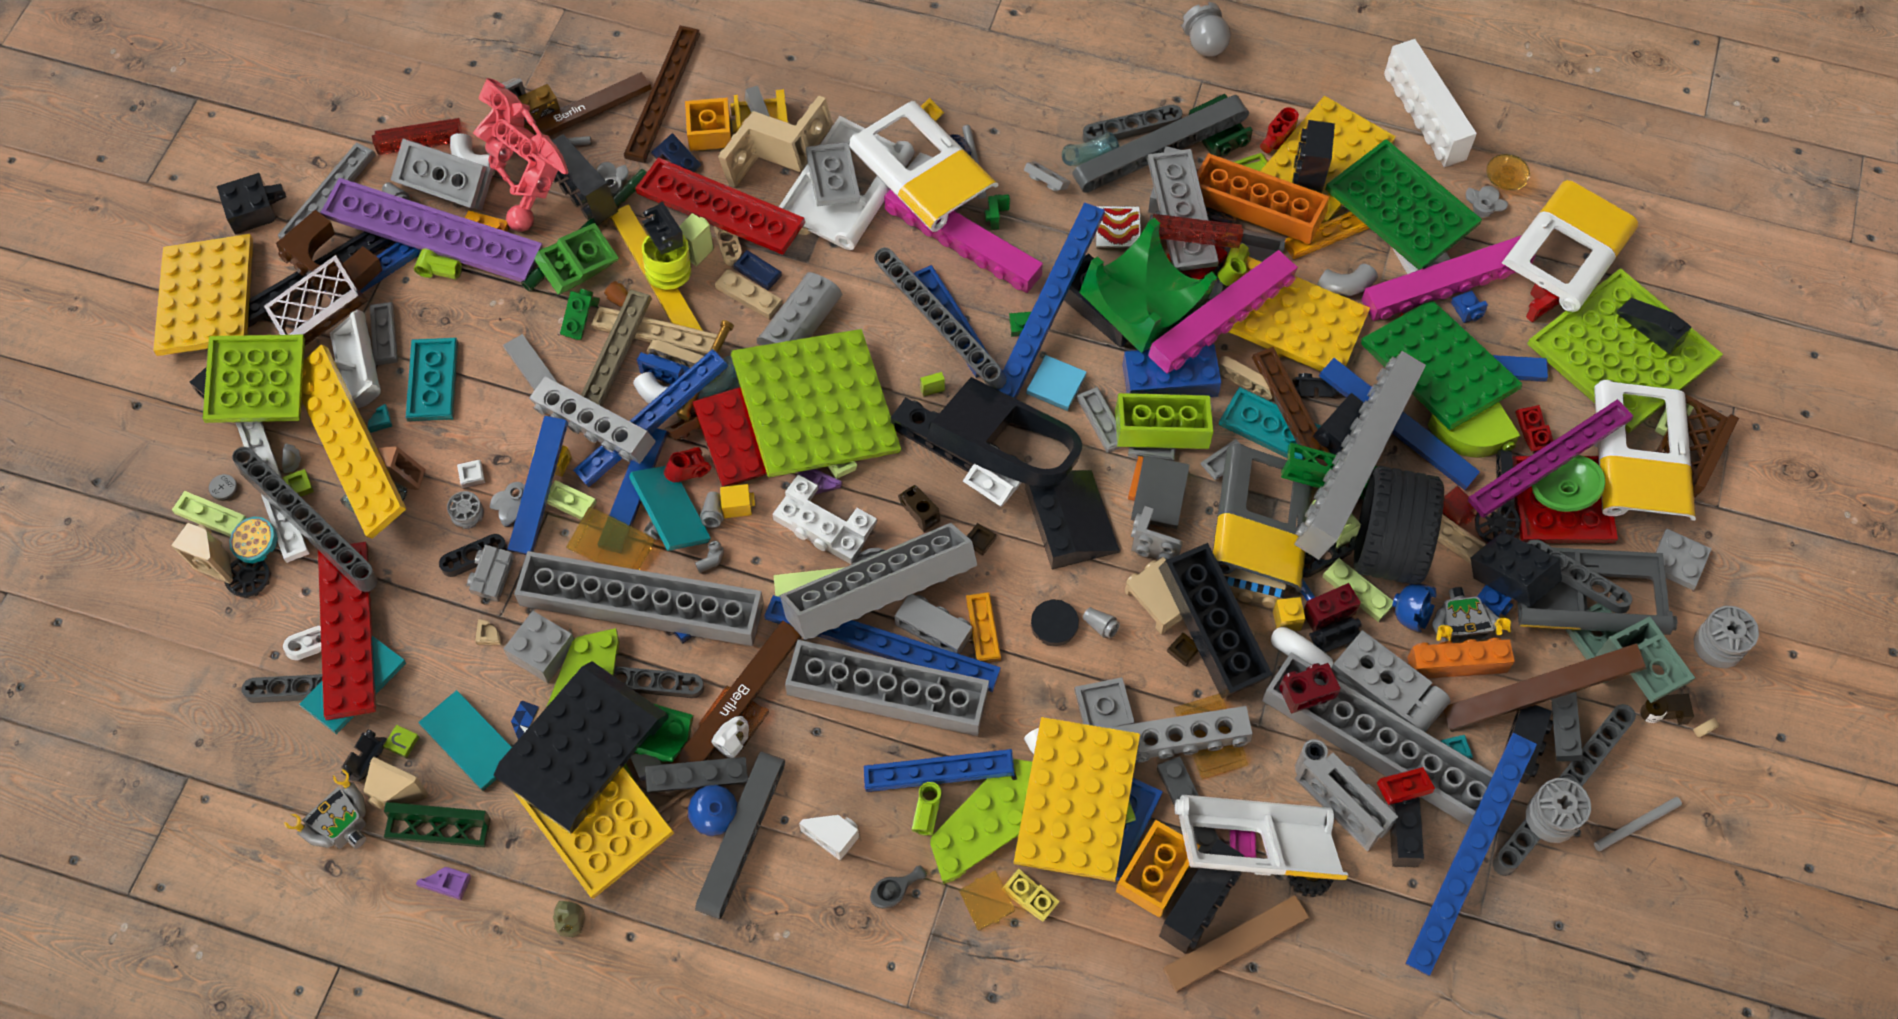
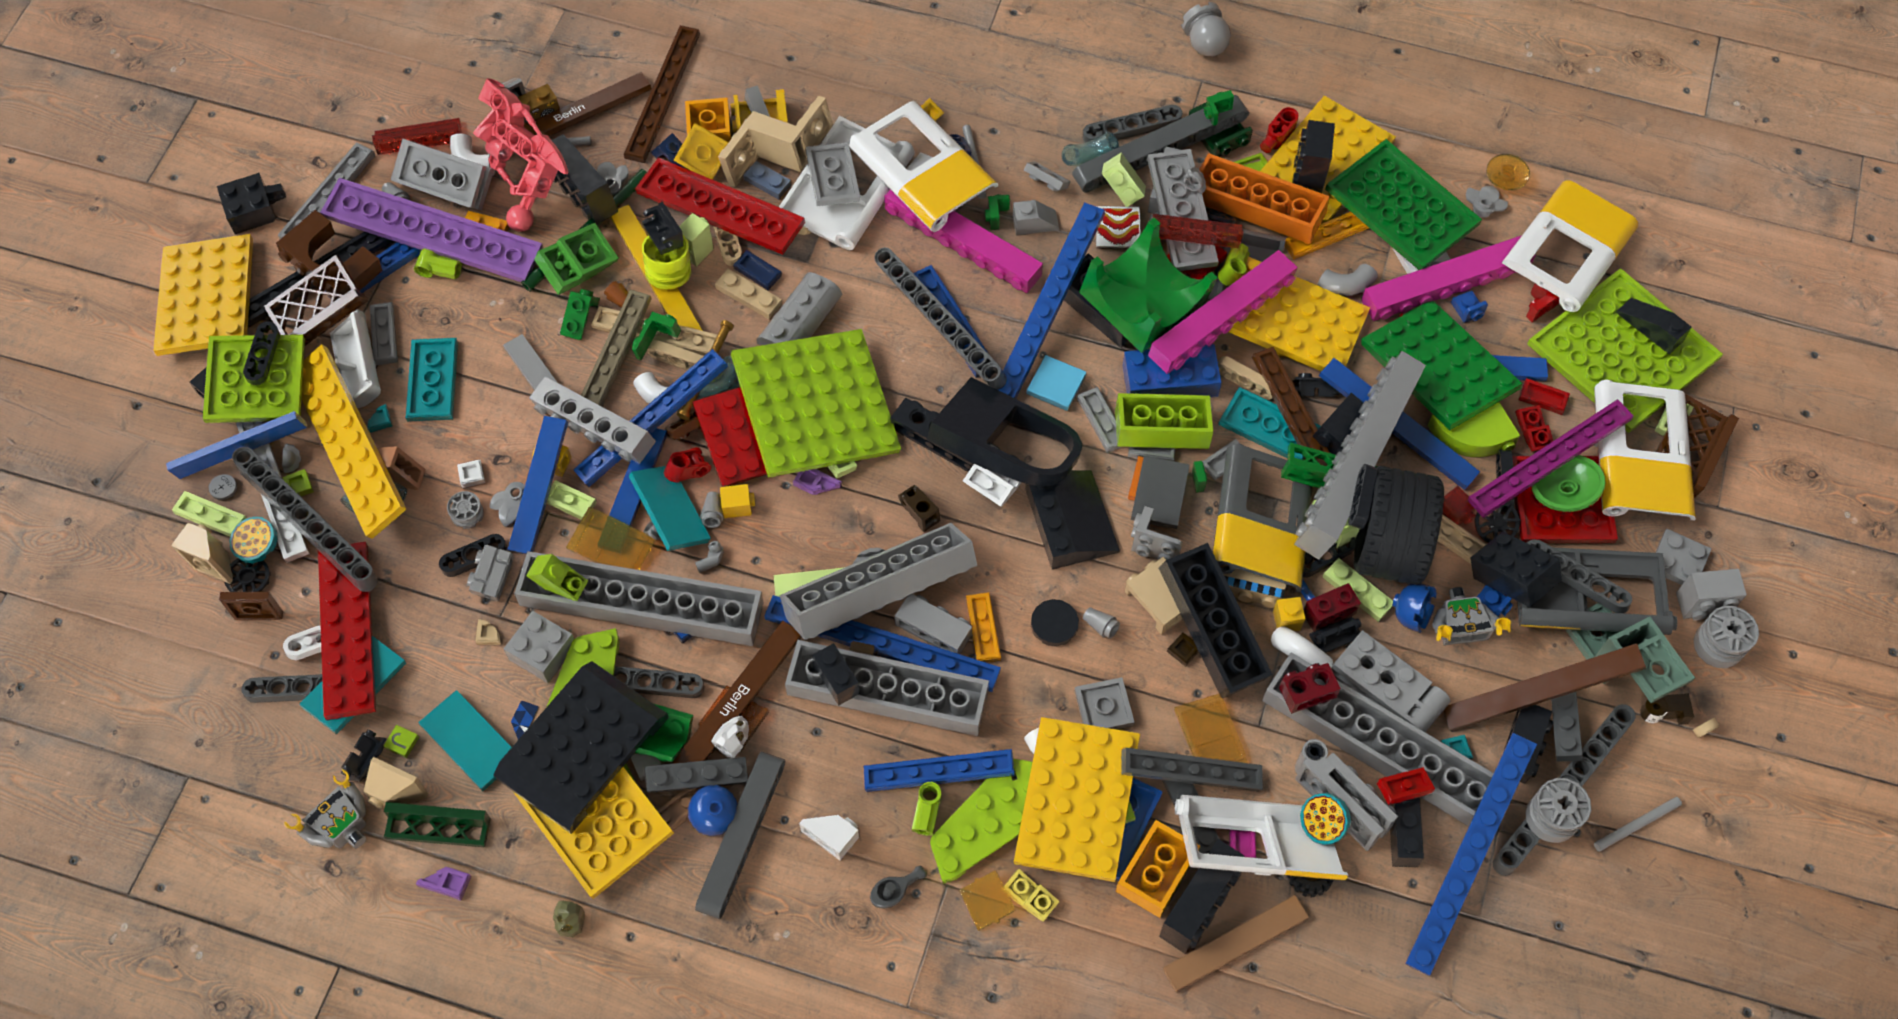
blue bracket [637,352,690,384] -> none
white bracket [773,475,877,565] -> none
lime tile [920,372,945,397] -> none
dark brown tile [967,523,997,555] -> none
green plate [1009,312,1031,337] -> none
light grey brick [1109,706,1252,763] -> none
white brick [1384,39,1477,168] -> none
orange brick [1407,638,1515,678] -> none
none -> blue tile [166,411,307,479]
none -> reddish brown tile [219,592,283,620]
none -> black beam [243,322,280,385]
none -> lime slope [526,554,588,601]
none -> green bracket [632,311,681,360]
none -> yellow tile [674,123,728,180]
none -> sand blue plate [743,161,791,200]
none -> black brick [812,643,860,706]
none -> dark brown tile [849,641,878,656]
none -> light grey slope [1013,200,1059,235]
none -> yellowish green brick [1102,152,1146,207]
none -> dark grey plate [1121,748,1263,792]
none -> light grey piece [1184,167,1206,193]
none -> green tile [1191,461,1207,493]
none -> green bracket [1204,90,1234,126]
none -> tile [1300,793,1351,845]
none -> black beam [1348,464,1378,529]
none -> red tile [1518,378,1570,415]
none -> light grey brick [1676,569,1747,620]

